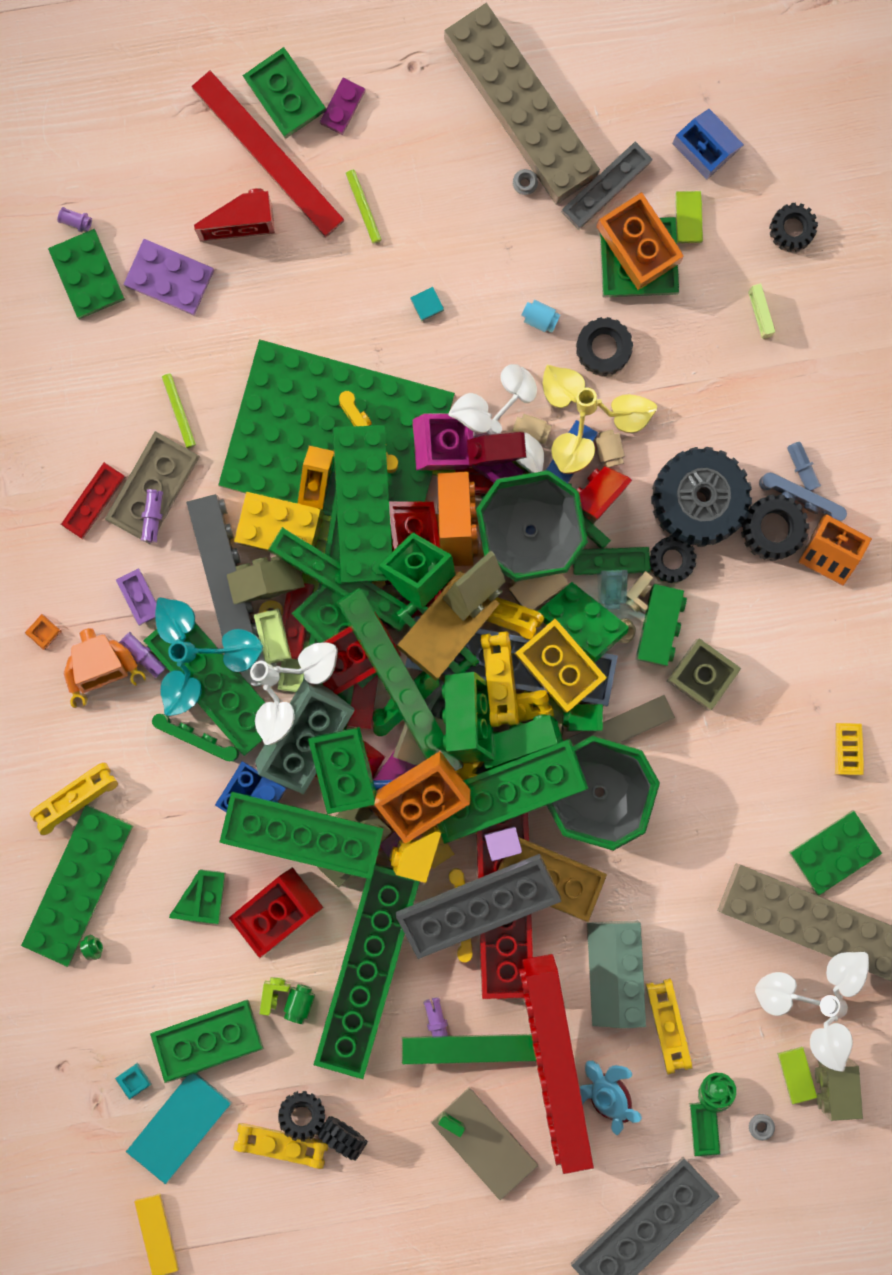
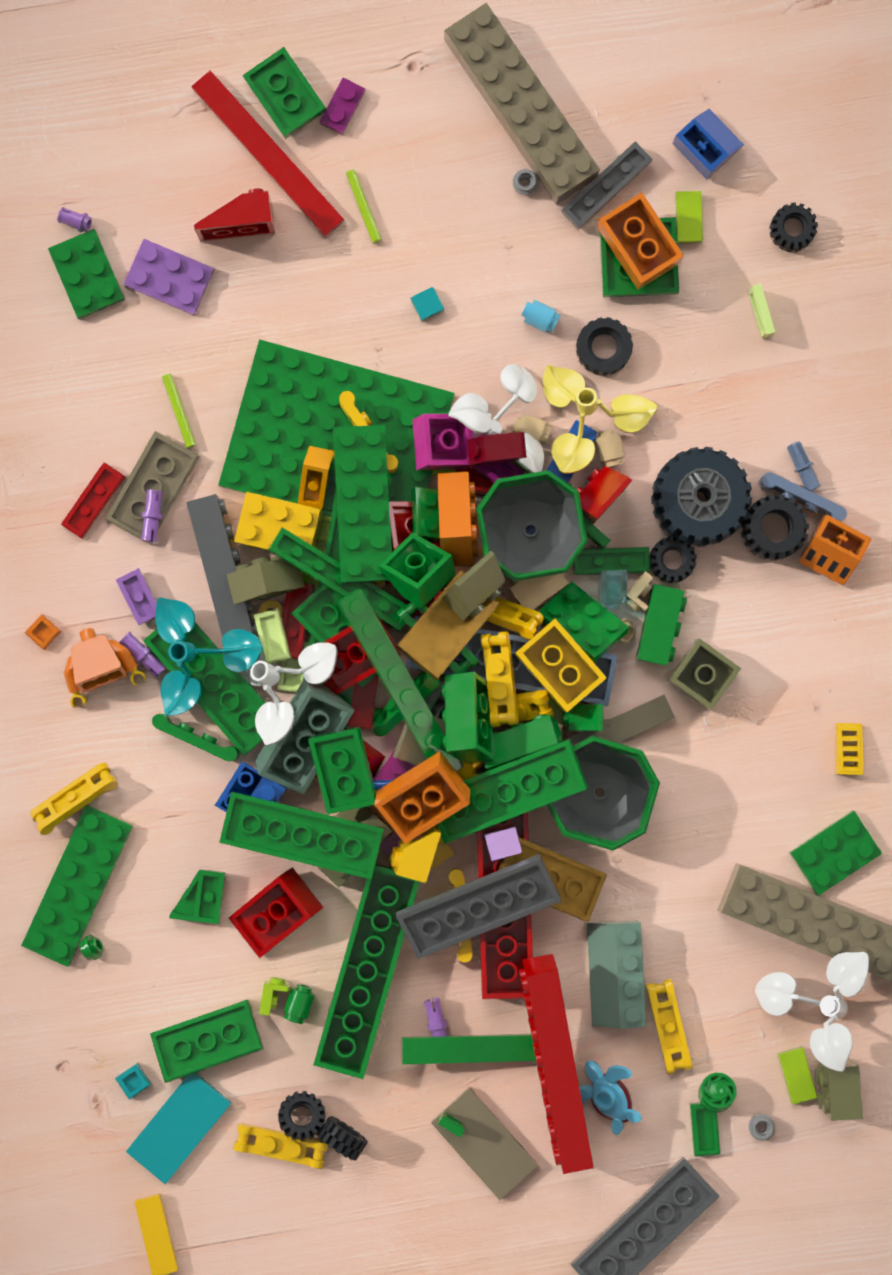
none -> green plate [411,487,440,541]

